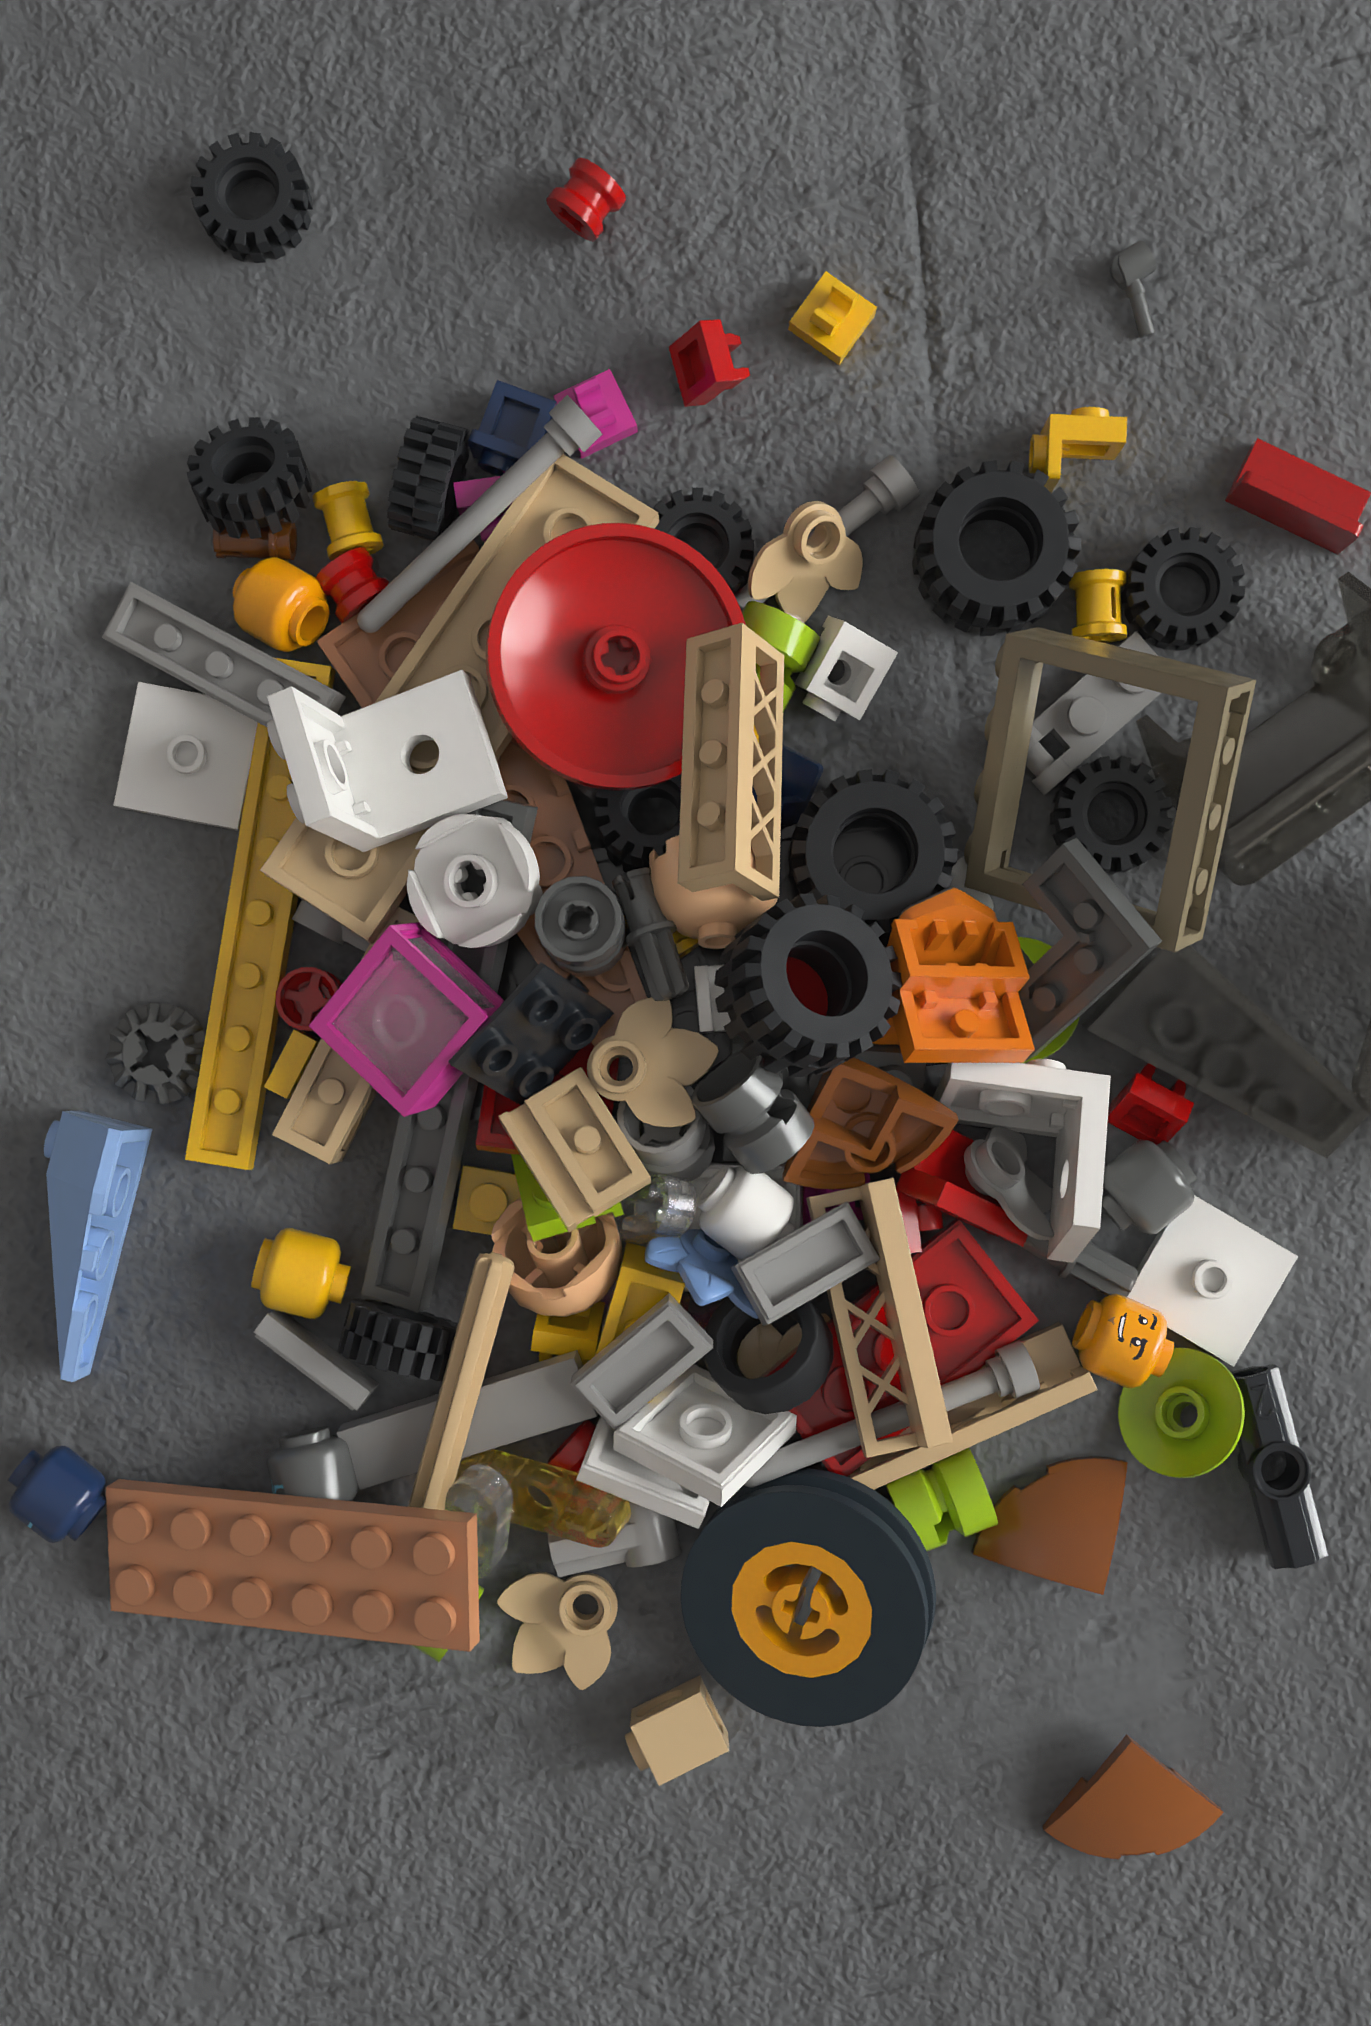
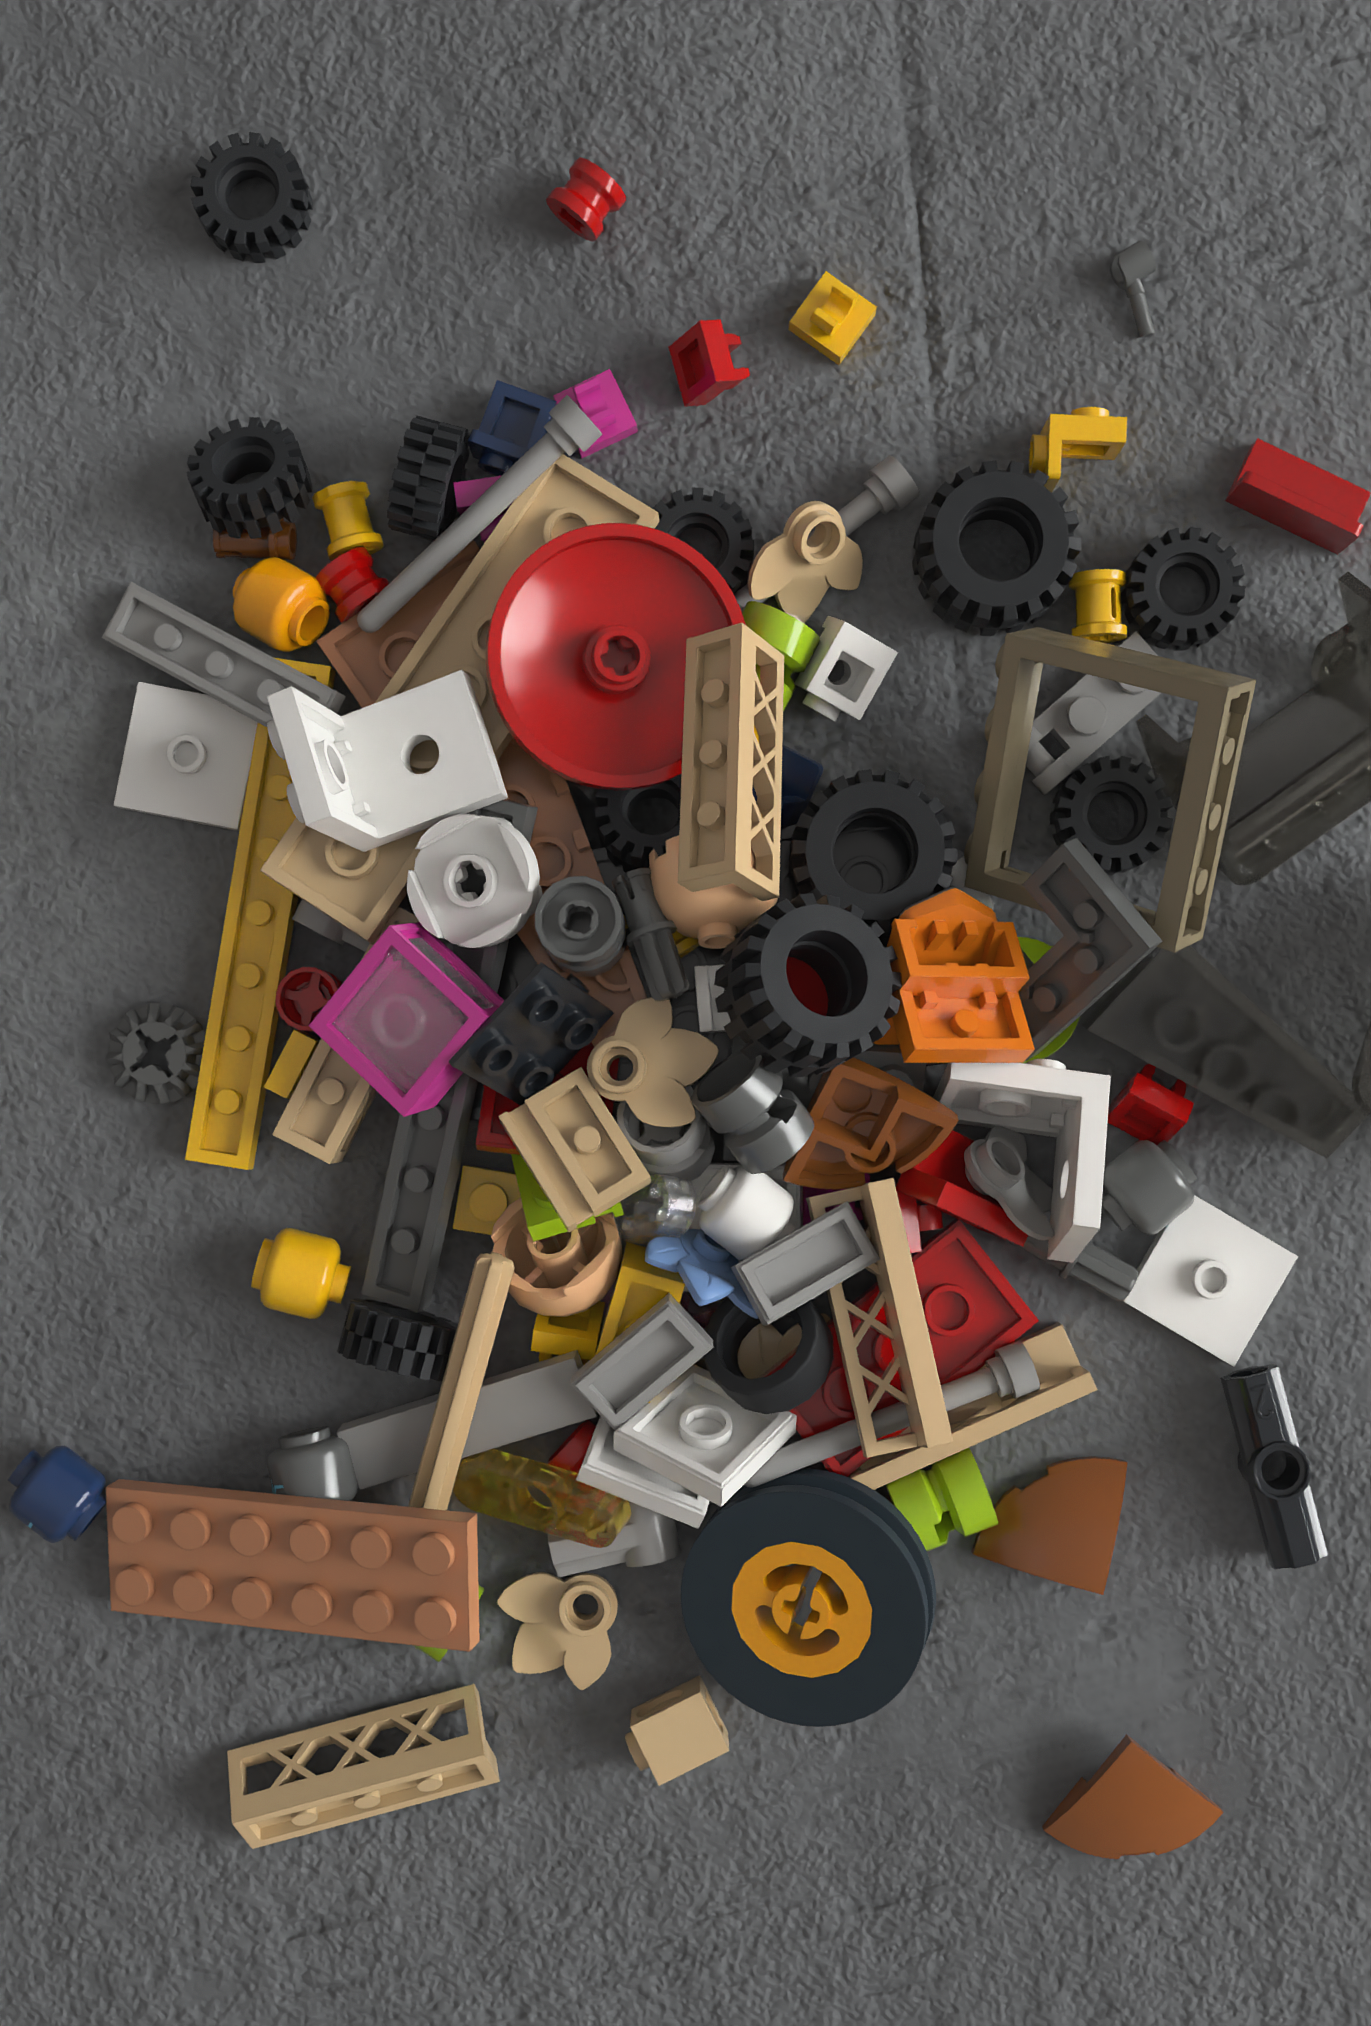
light blue wedge [44,1110,153,1382] -> none
light grey tile [254,1310,379,1411] -> none
clear beam [445,1464,513,1579] -> none
light orange head [1072,1294,1174,1389] -> none
lime dish [1118,1348,1245,1478] -> none
none -> tan fence [227,1684,500,1849]

